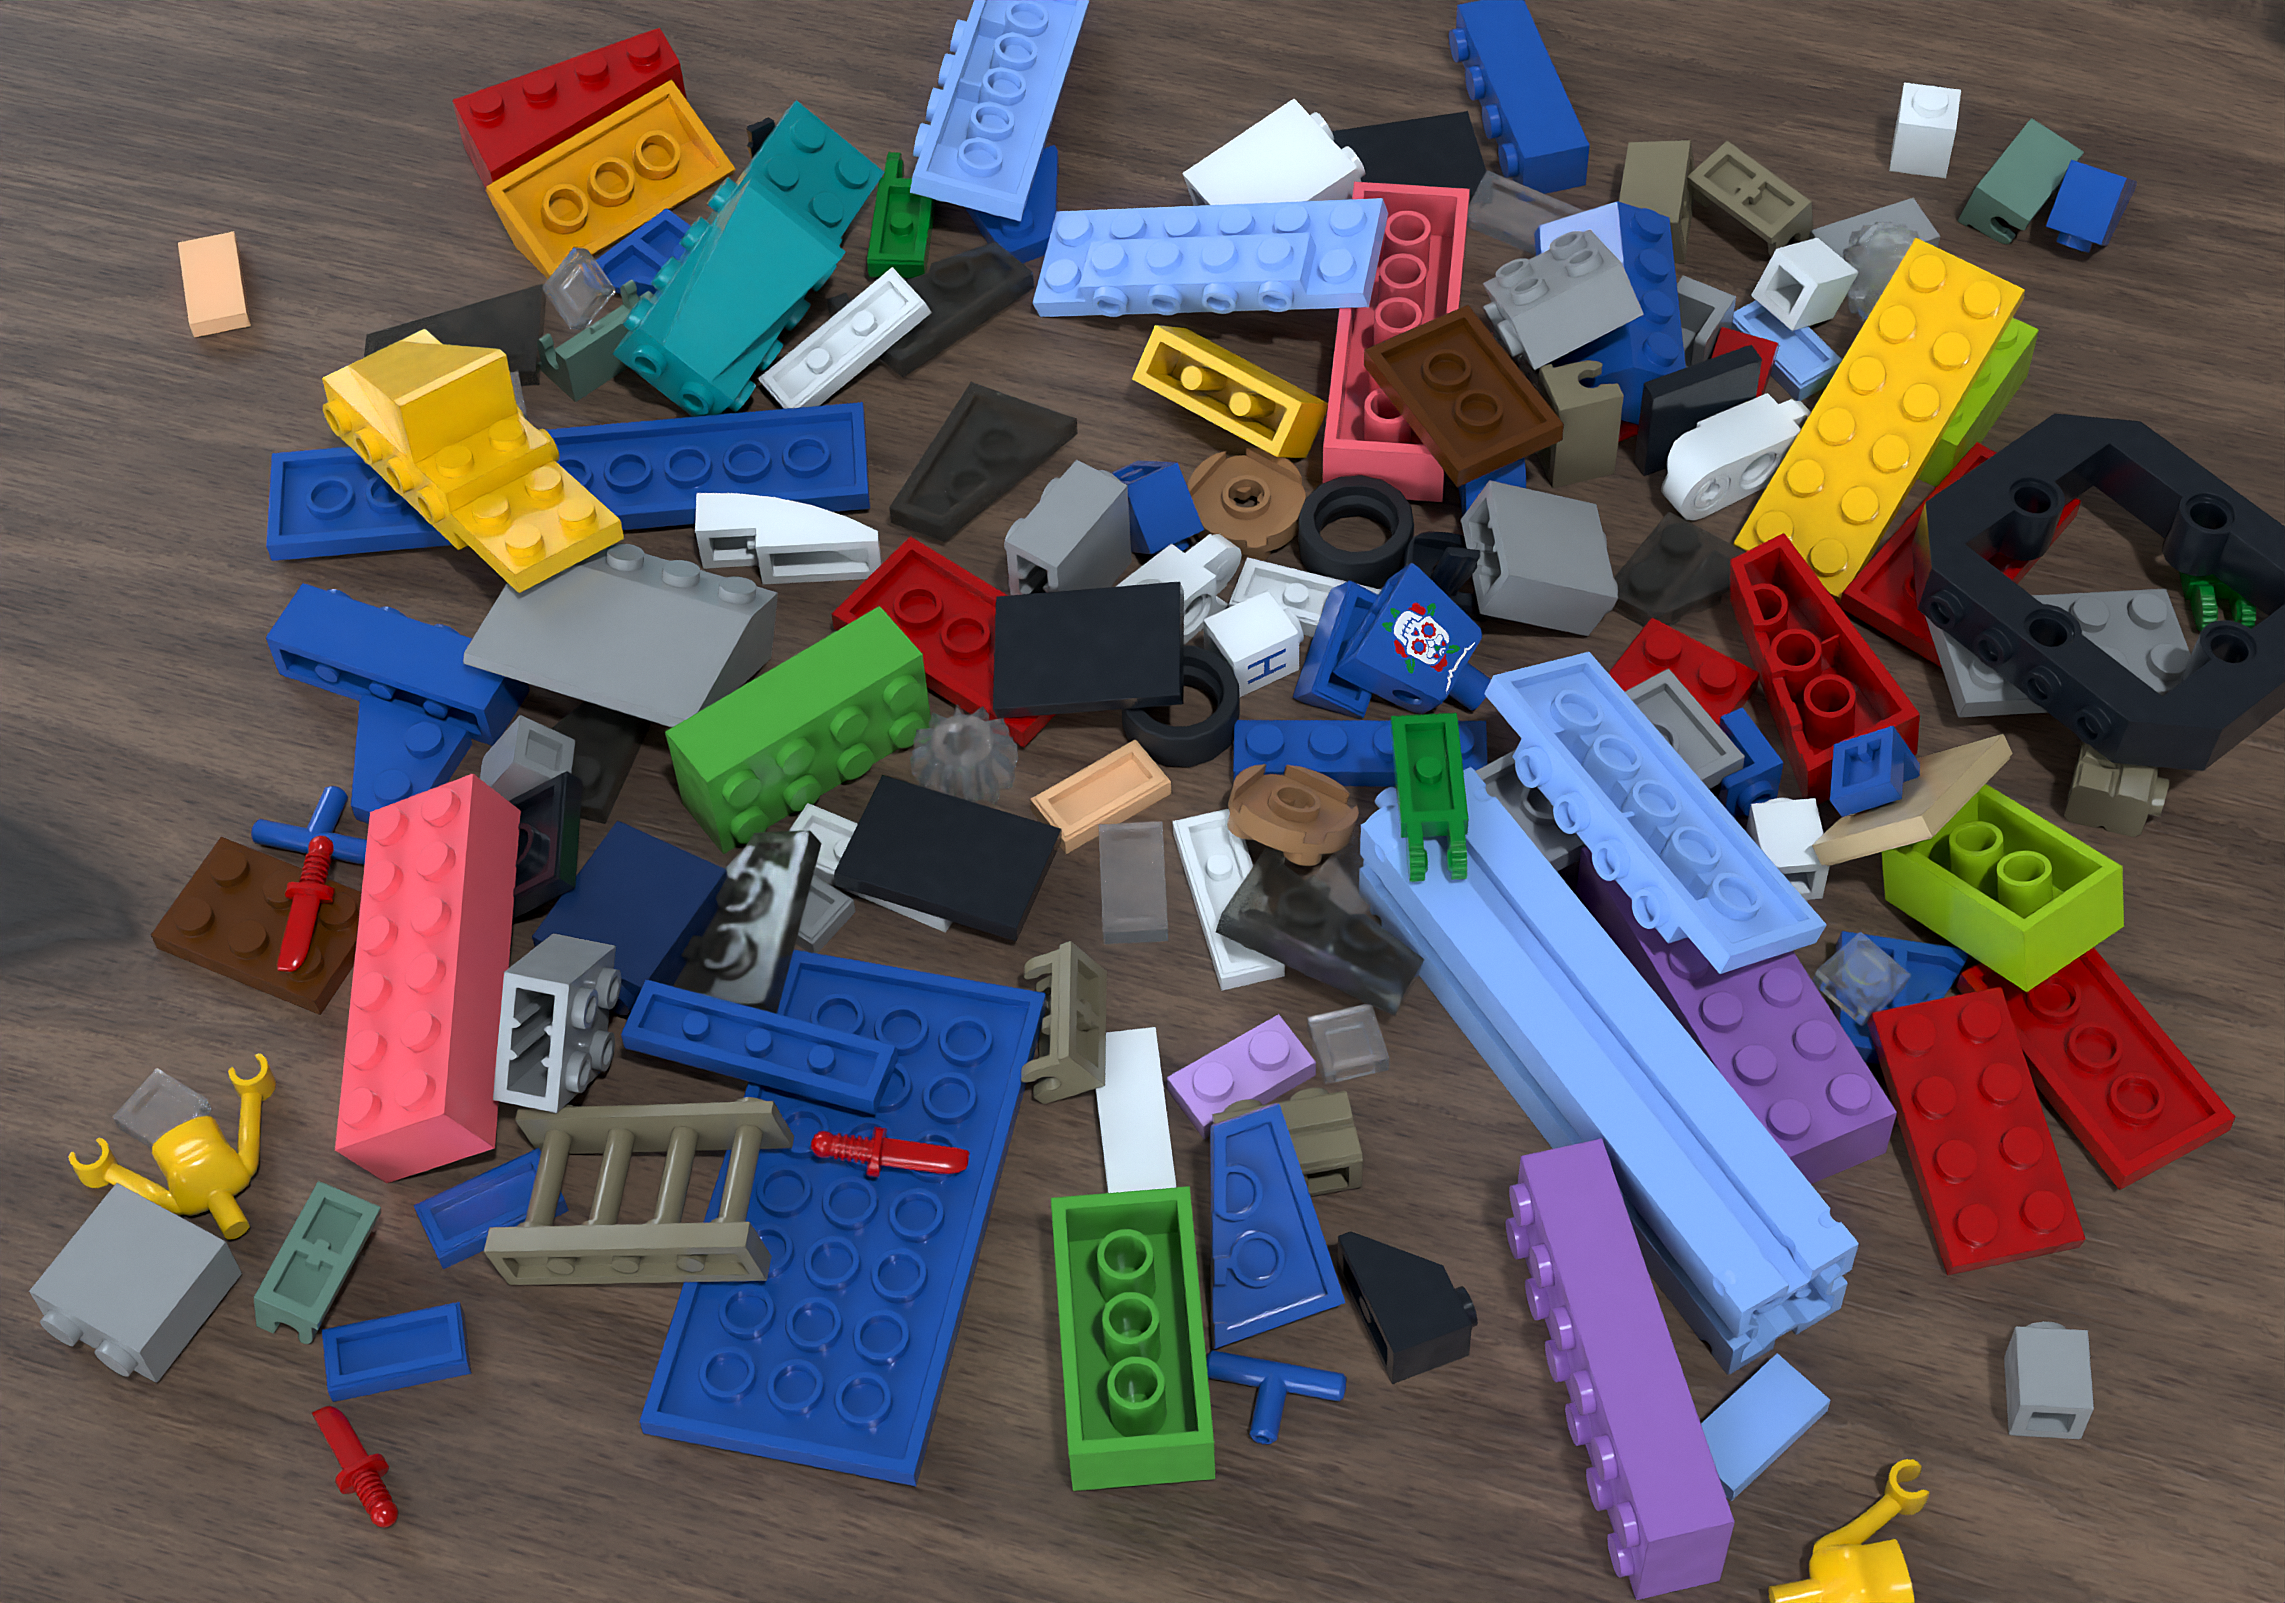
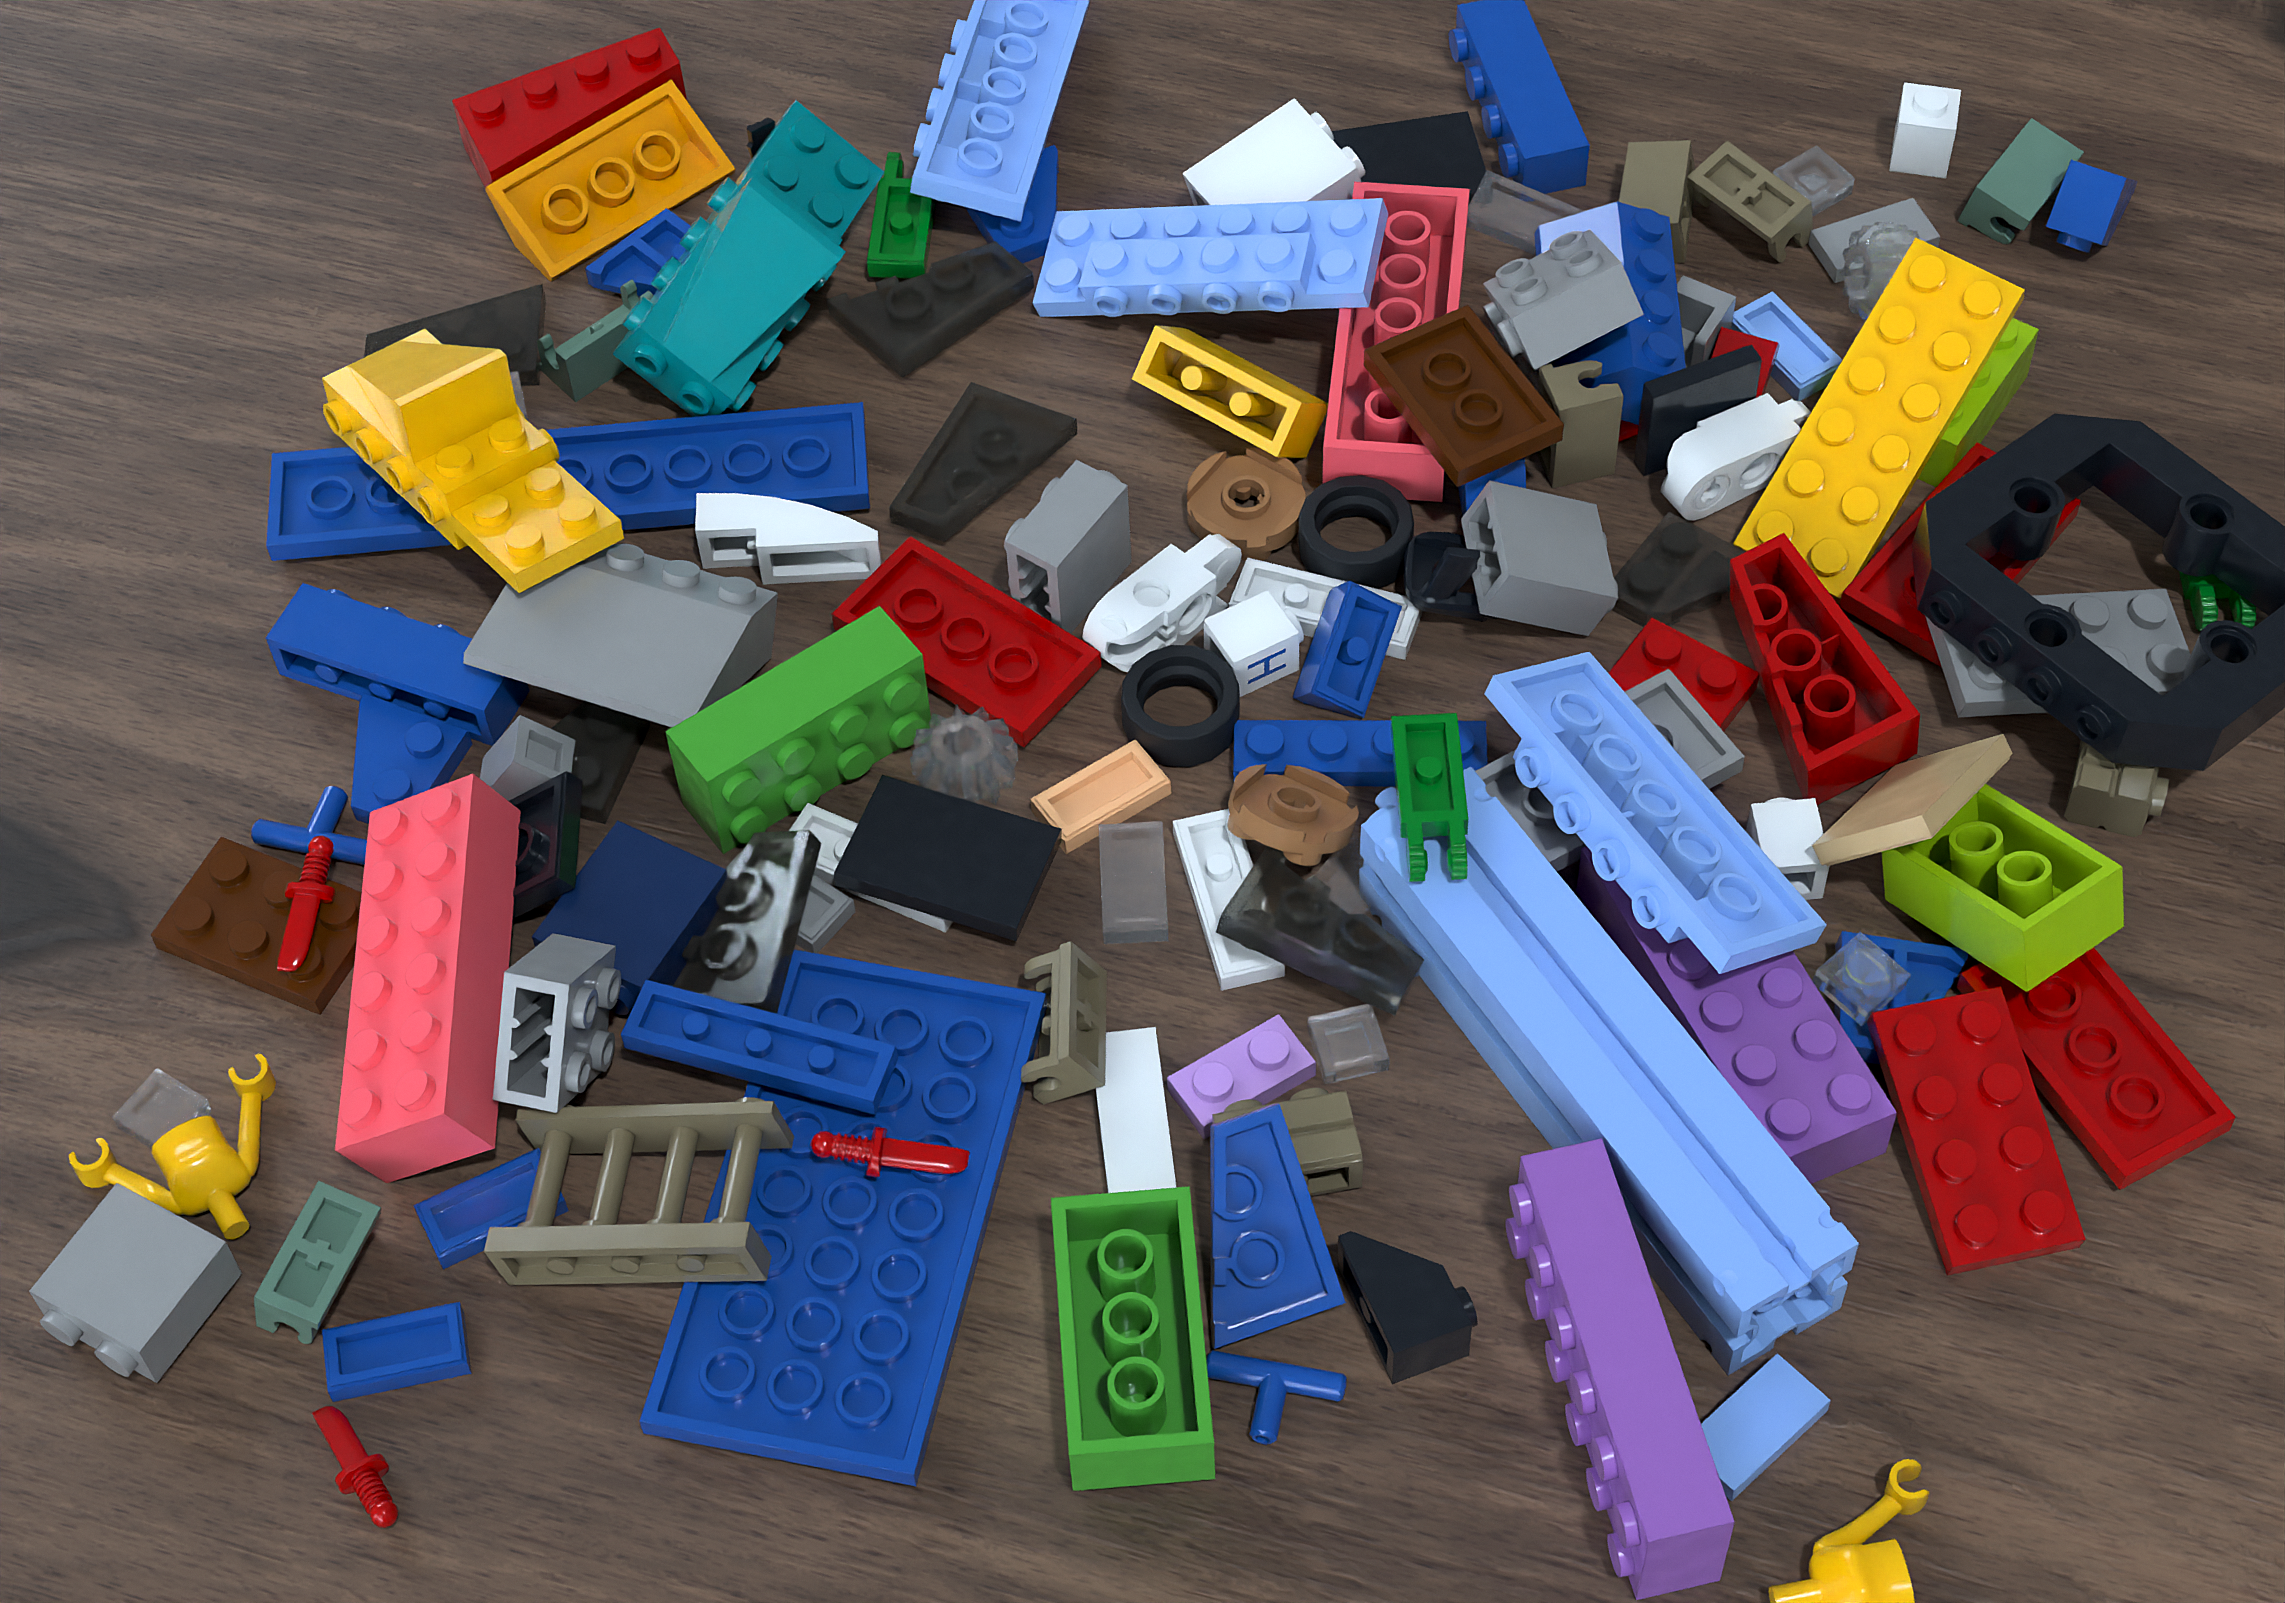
light nougat tile [178,231,251,338] -> none
clear tile [542,247,616,330] -> none
white tile [758,267,932,409] -> none
black tile [993,581,1184,719] -> none
blue slope [1111,460,1204,556] -> none
blue torso [1332,563,1491,714] -> none
blue bracket [1718,707,1784,818] -> none
white brick [1751,237,1859,331] -> none
blue bracket [1830,726,1920,817] -> none
light grey brick [2004,1322,2094,1439] -> none
none -> clear plate [1773,145,1855,217]

